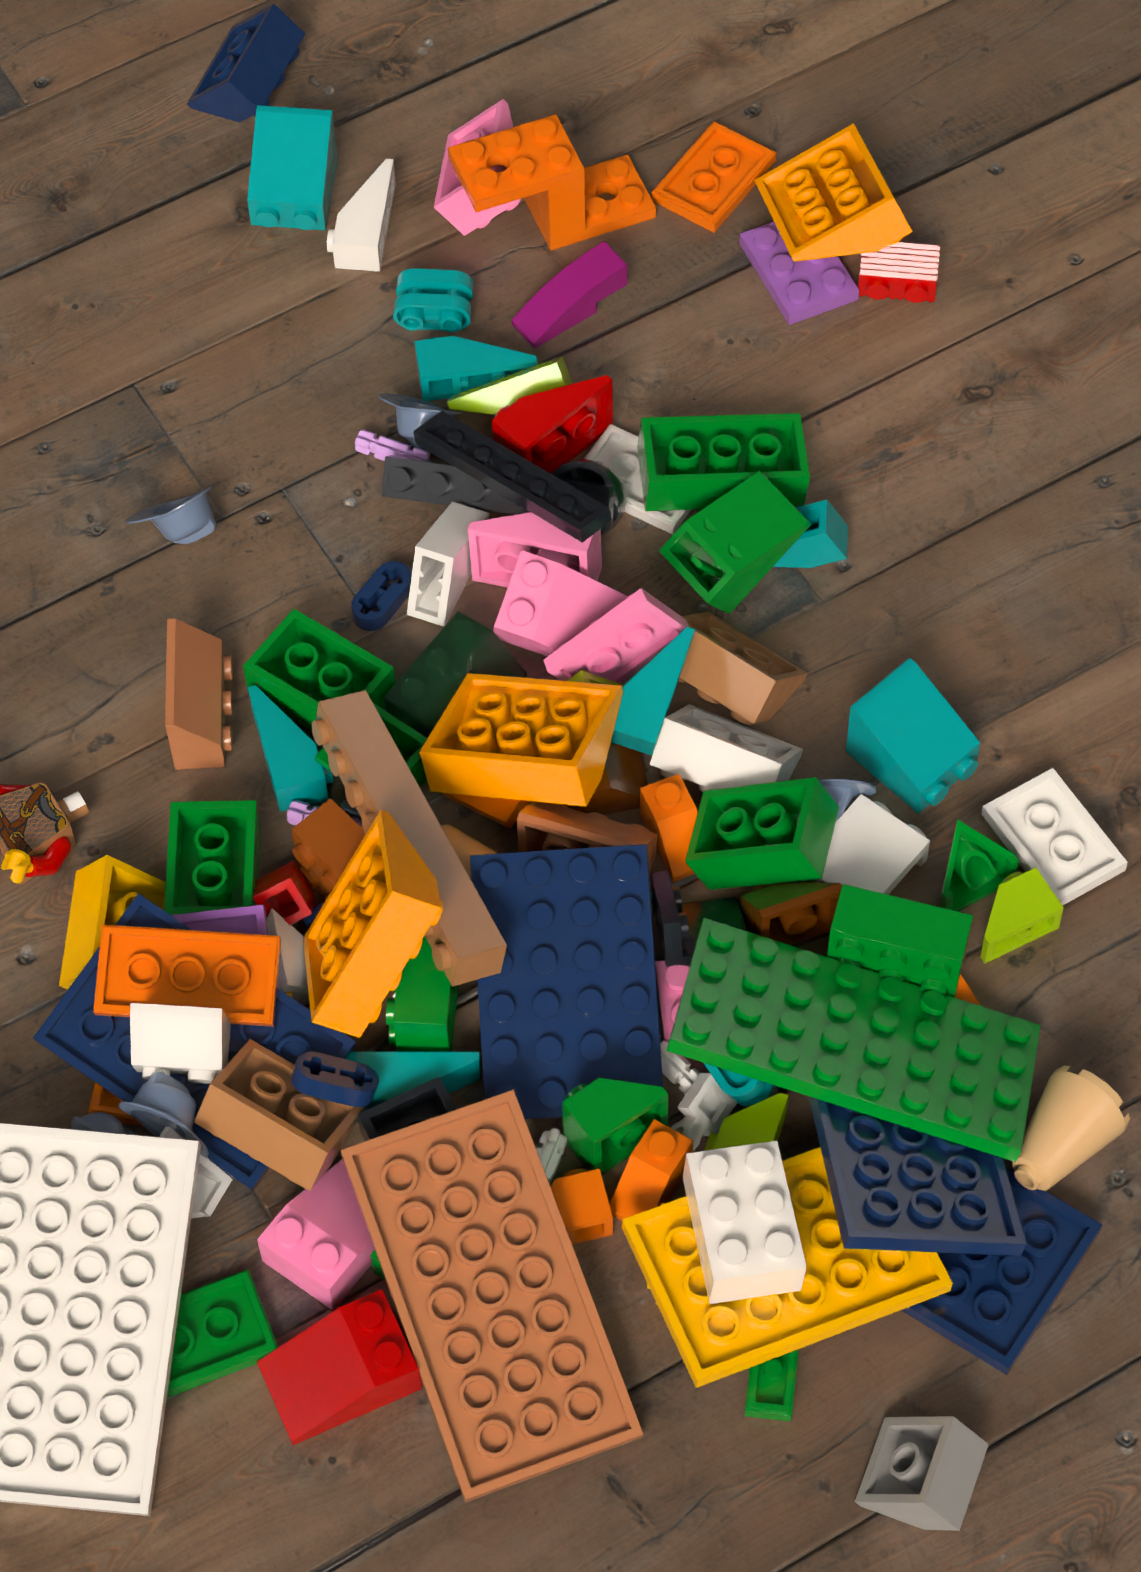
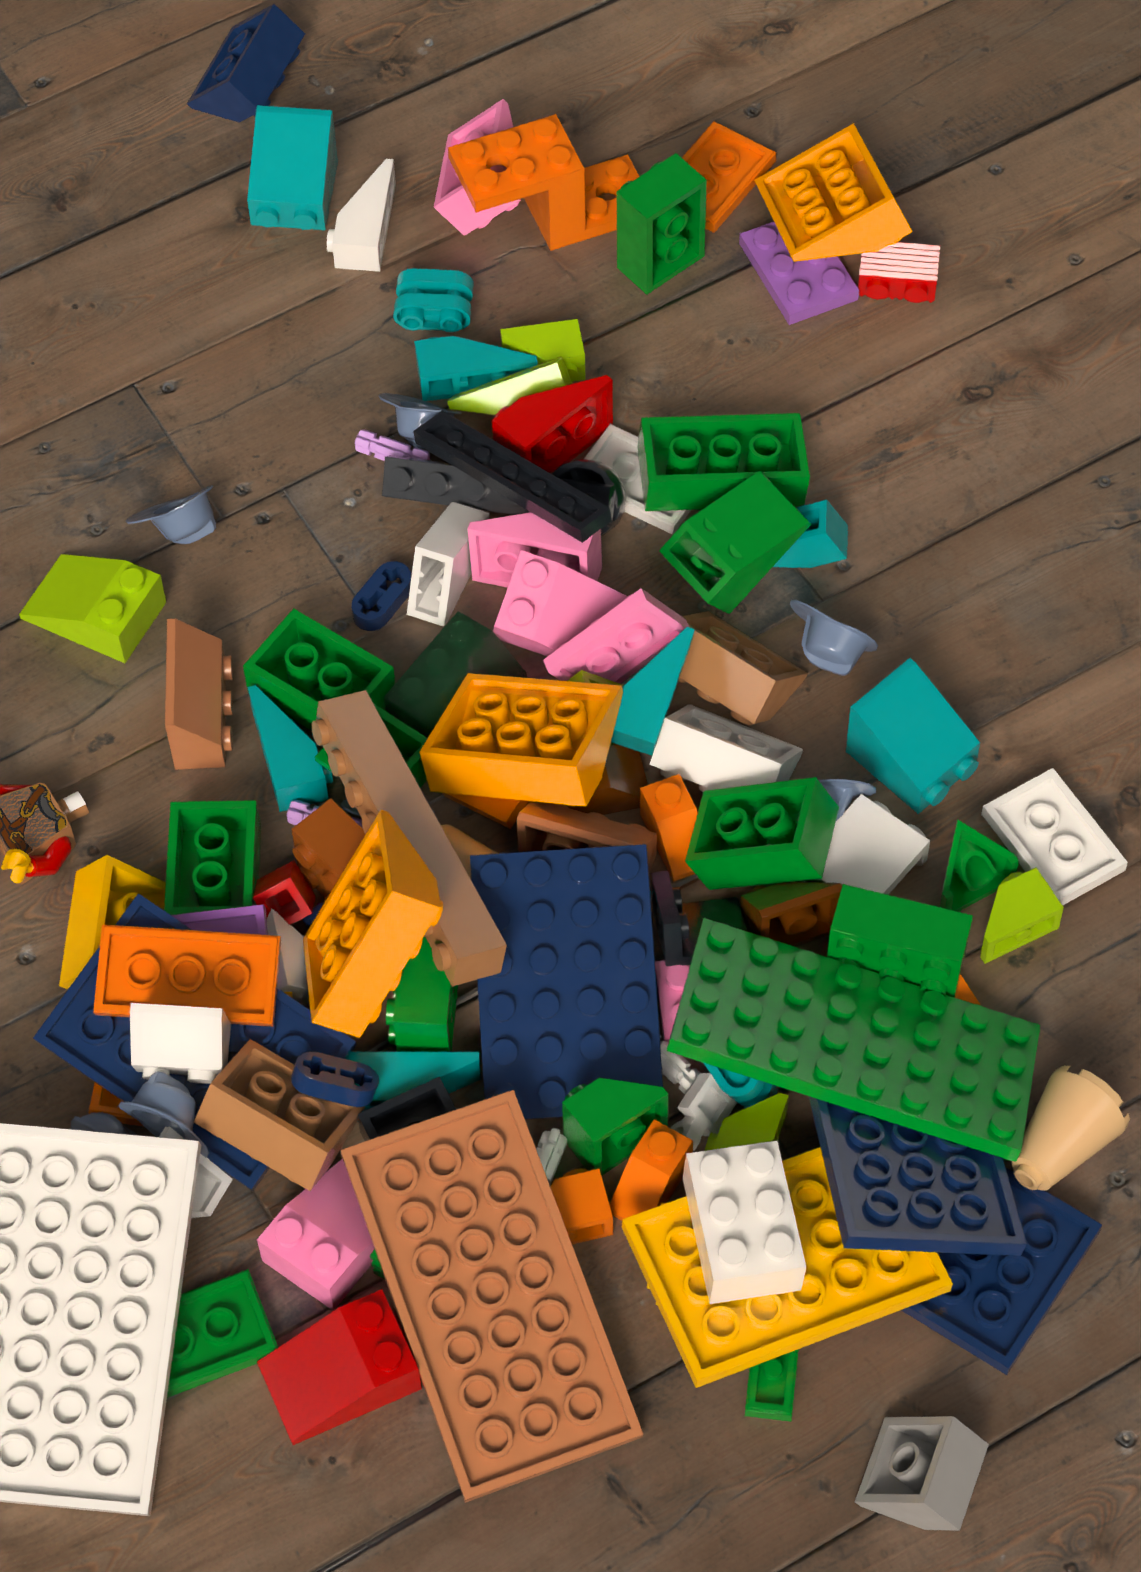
magenta slope [511,241,627,349] -> none
none -> lime slope [19,554,166,663]
none -> lime slope [500,319,586,382]
none -> green brick [616,153,707,295]
none -> sand blue piece [790,600,878,676]

